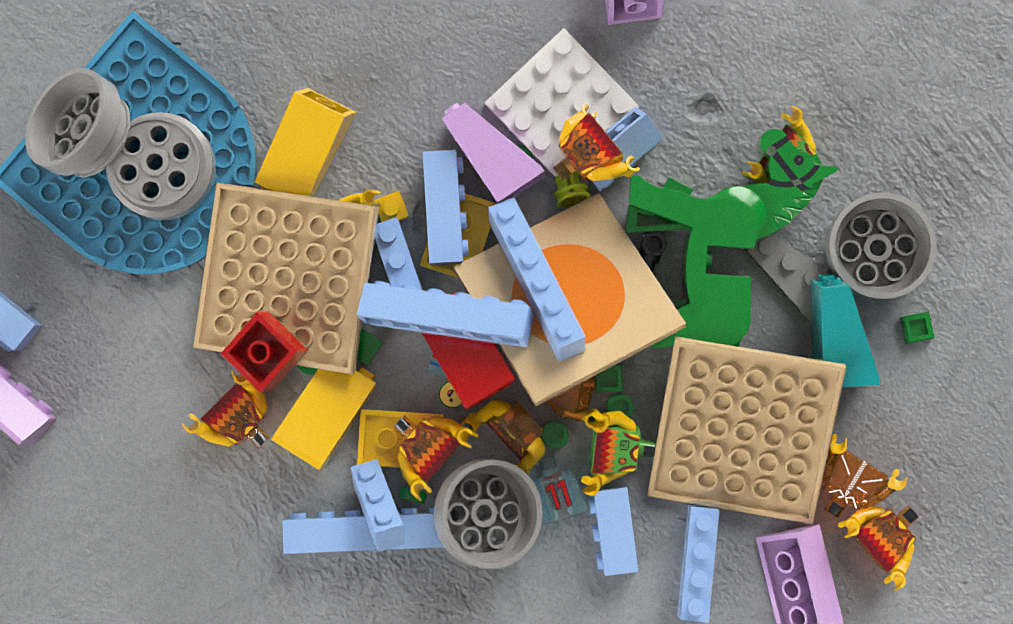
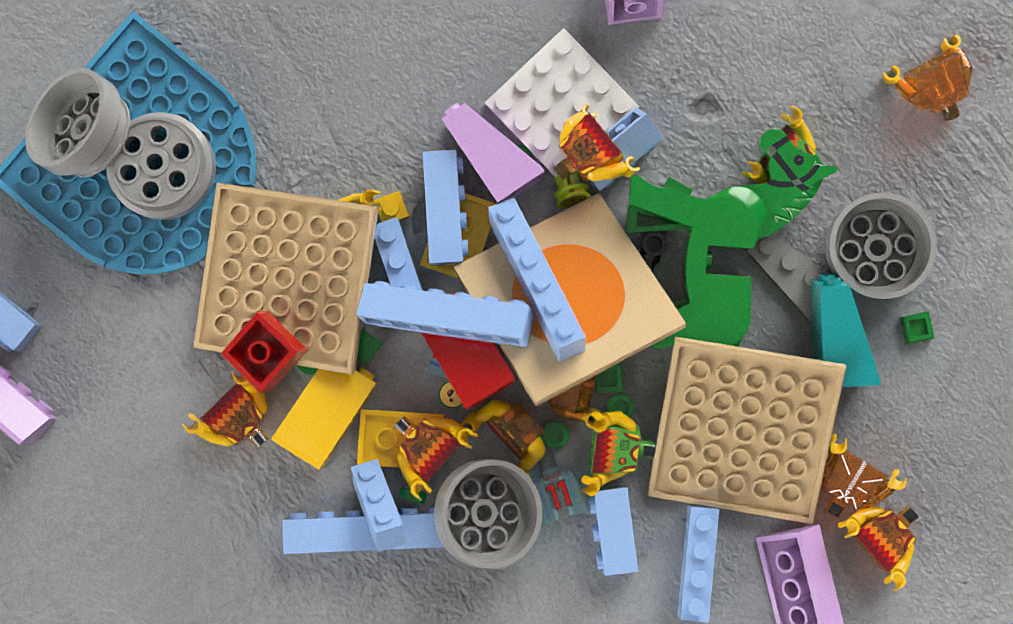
yellow slope [255,88,356,197] -> none
none -> clear orange torso [882,35,973,121]

